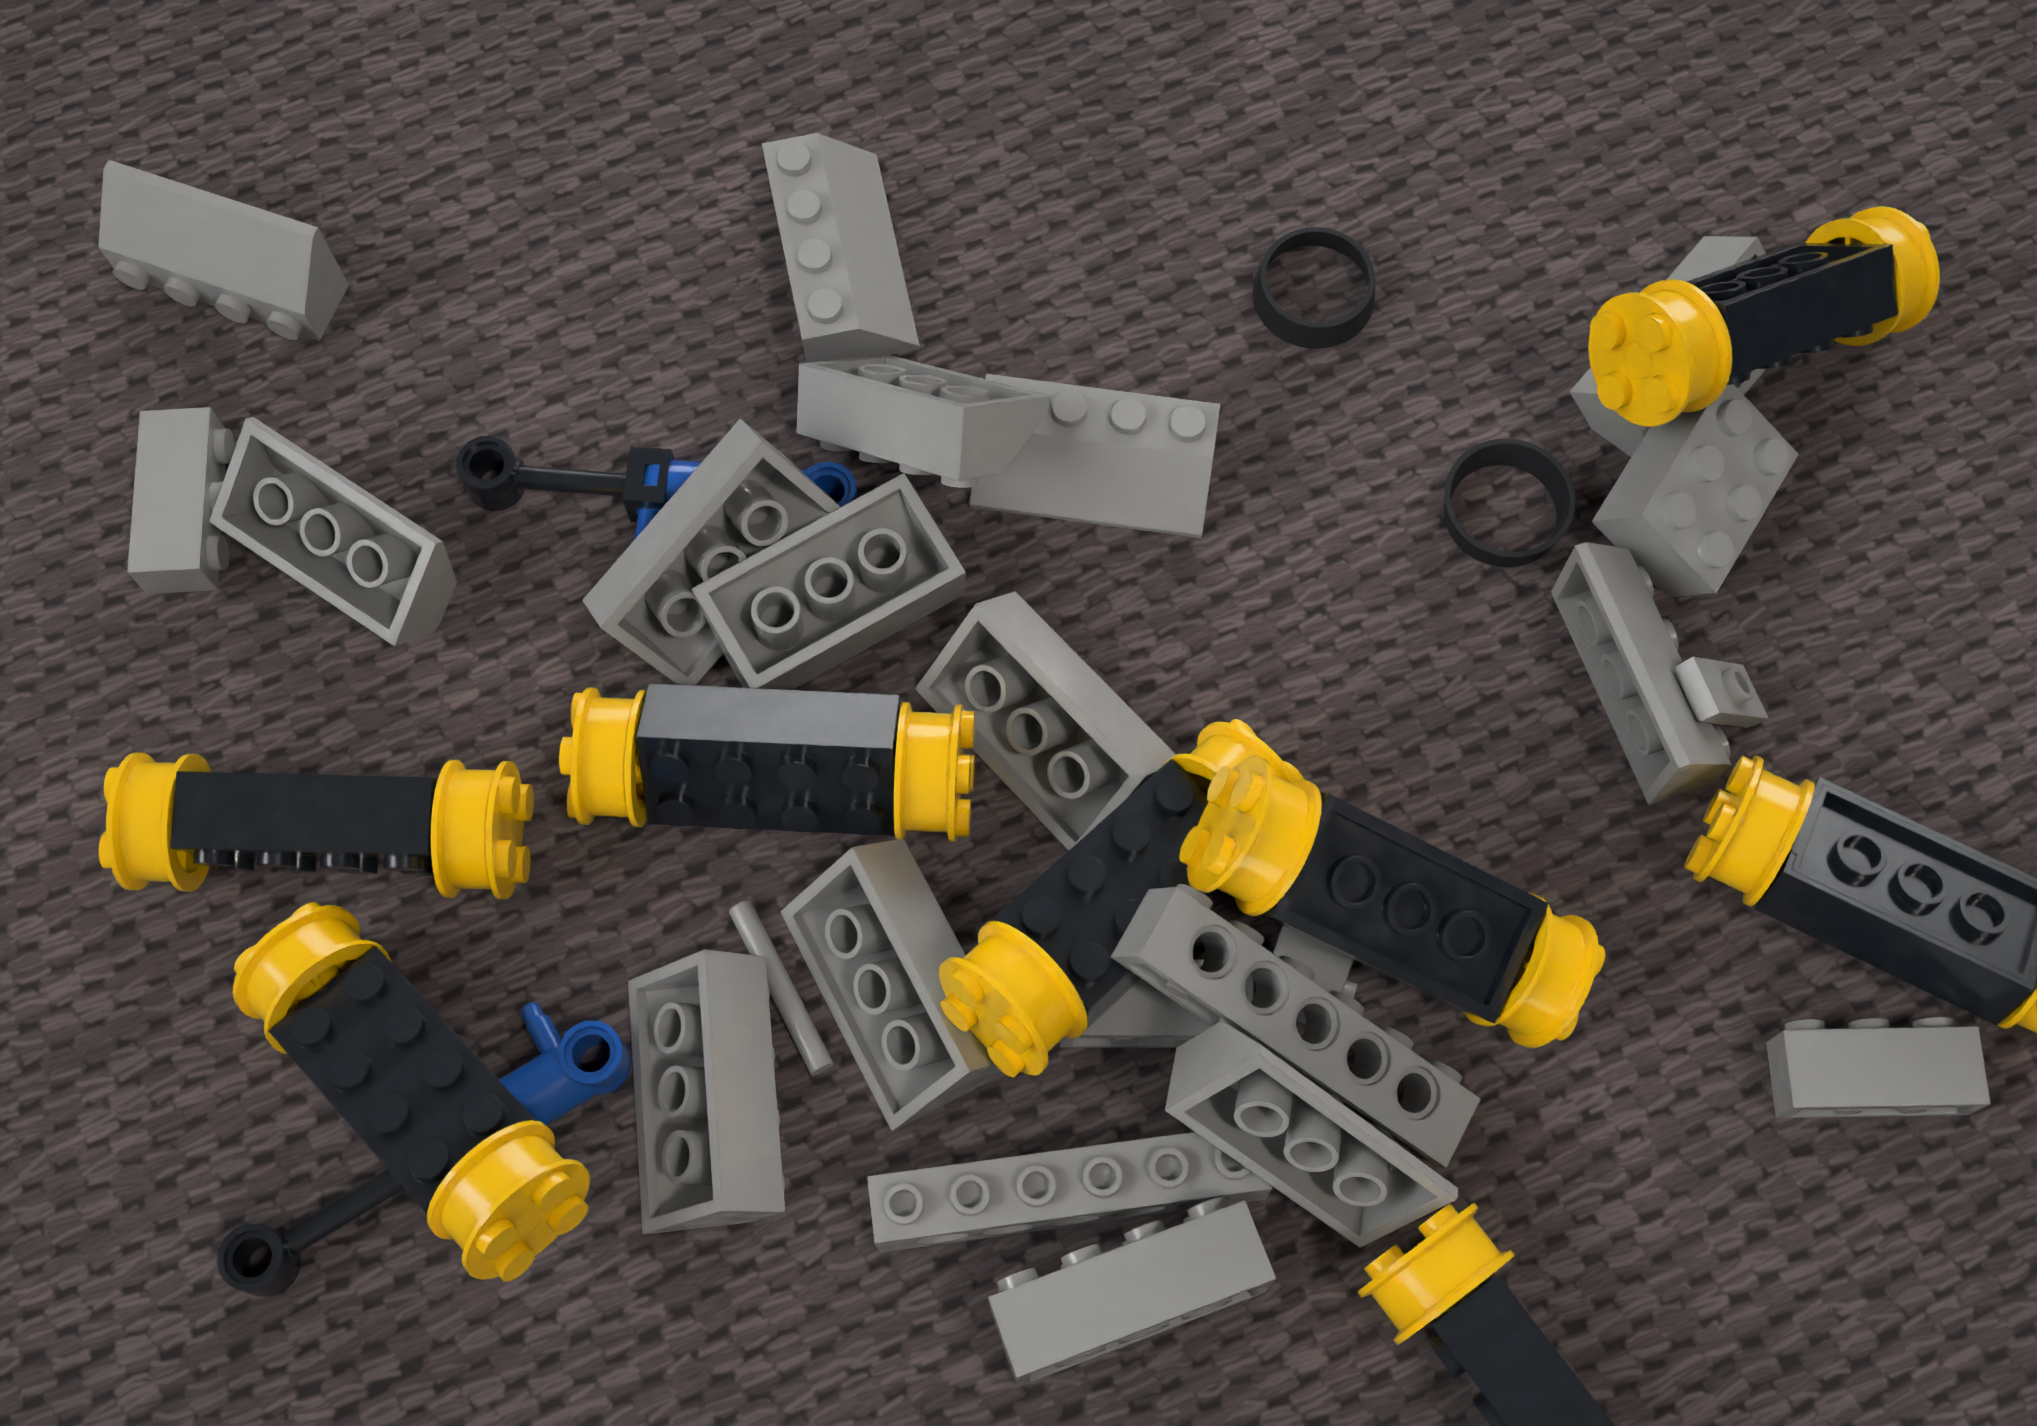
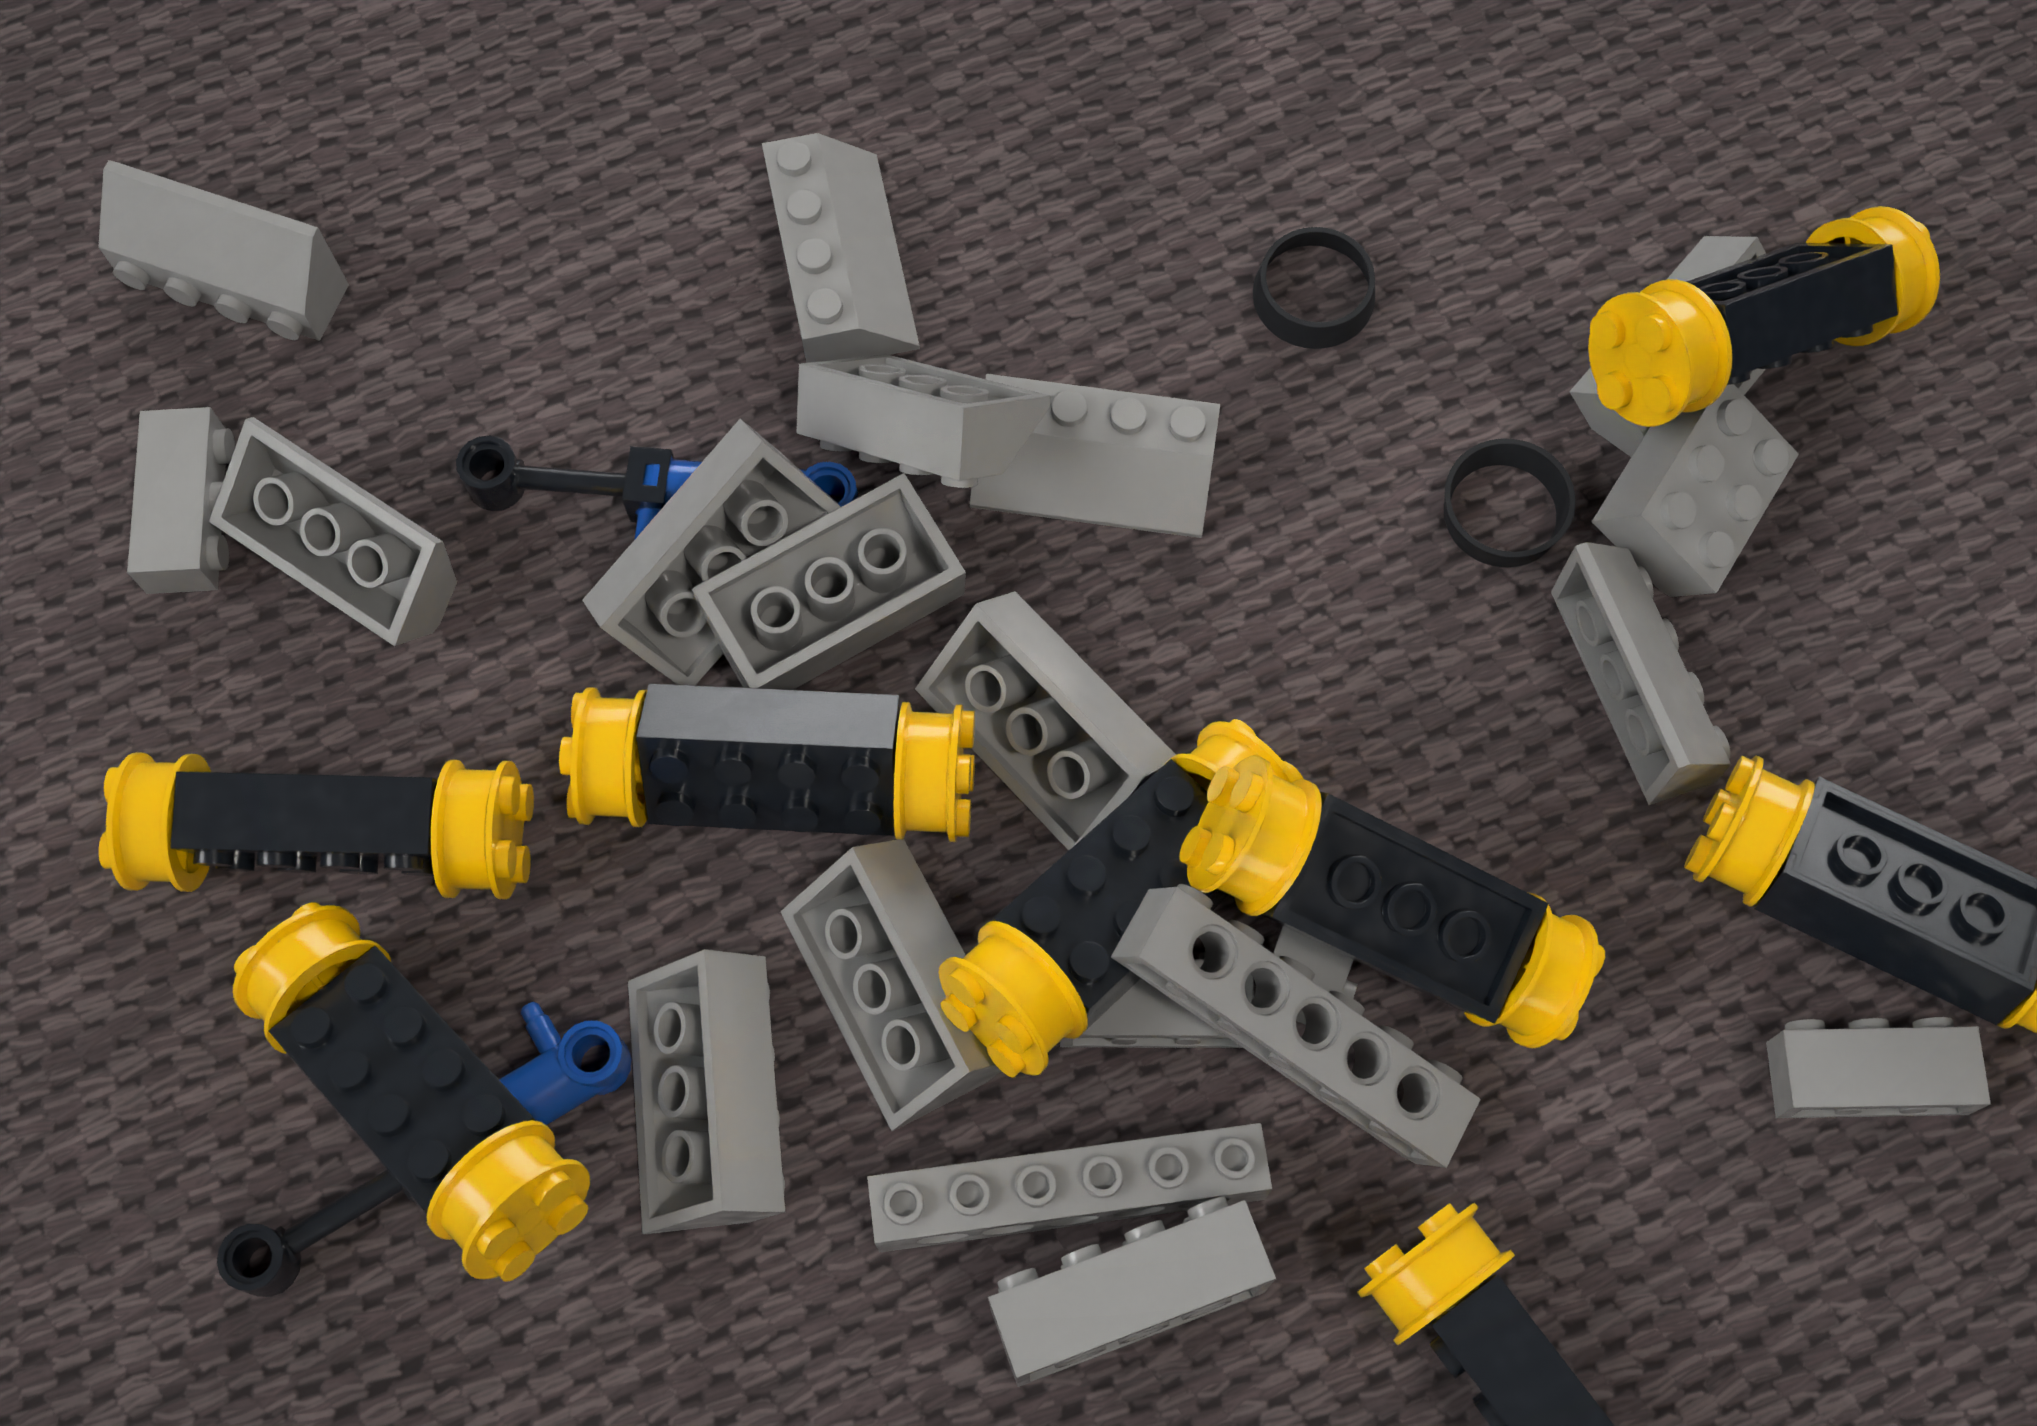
light grey bar [729,900,834,1076] -> none
light grey slope [1165,1020,1458,1247] -> none
light grey plate [1675,657,1769,728] -> none

